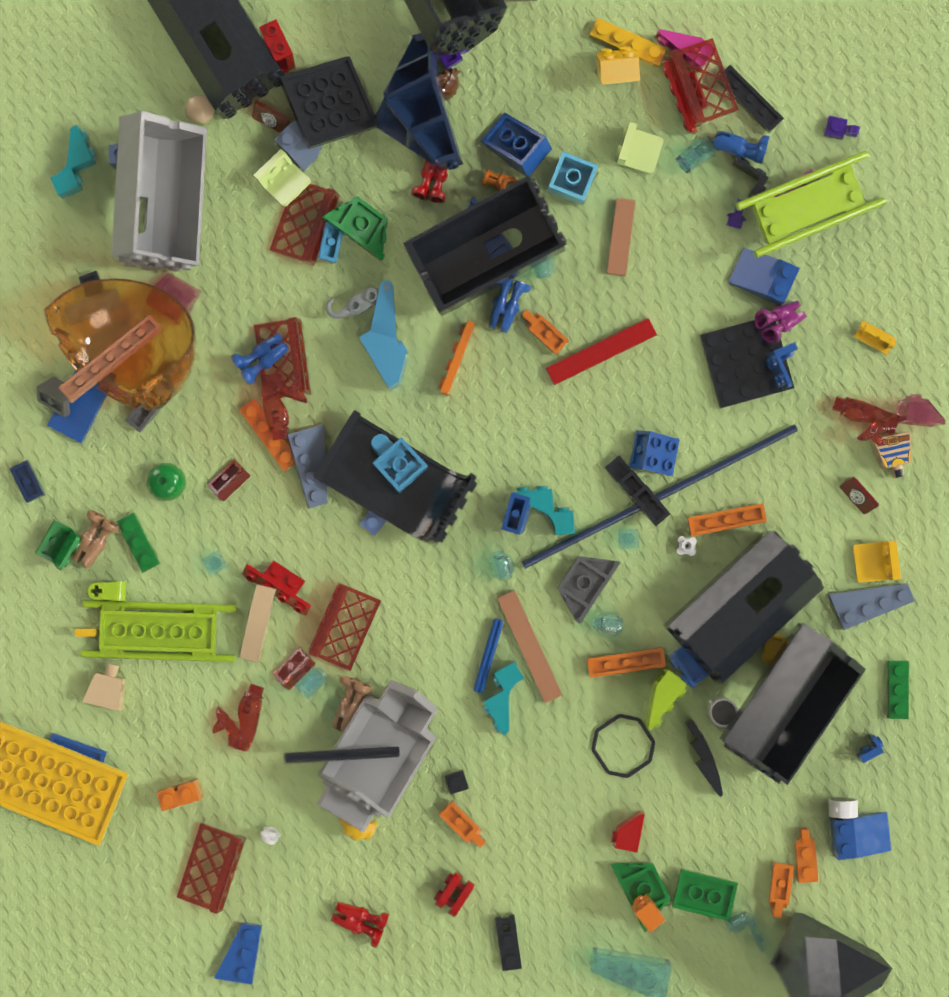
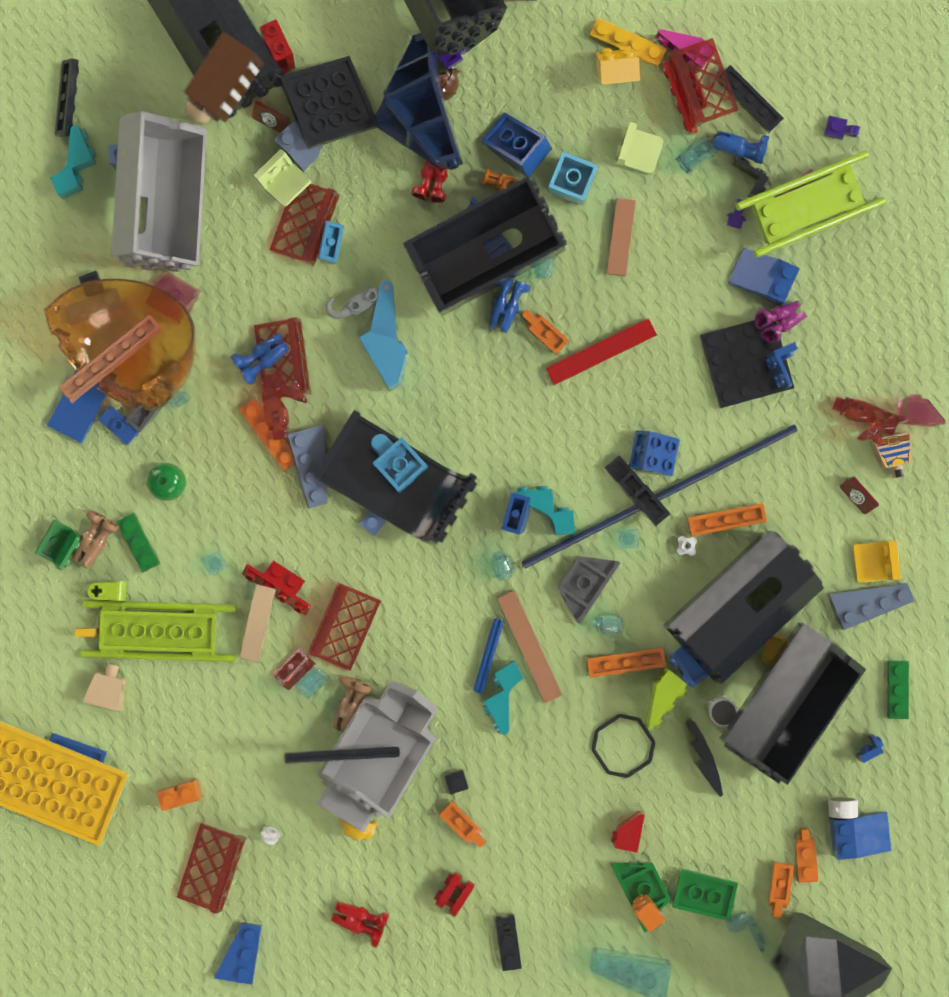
dark blue plate [10,460,46,503] -> none
dark grey panel [36,377,70,418] -> none
dark red slope [207,459,250,501] -> none
clear red piece [212,683,264,752] -> none
green wing [322,196,388,261] -> none
orange plate [438,320,475,396] -> none
yellow hinge [854,320,896,355] -> none
none -> black plate [54,58,79,137]
none -> blue plate [98,406,139,445]
none -> clear light blue plate [168,390,191,409]
none -> reddish brown brick [184,32,264,123]

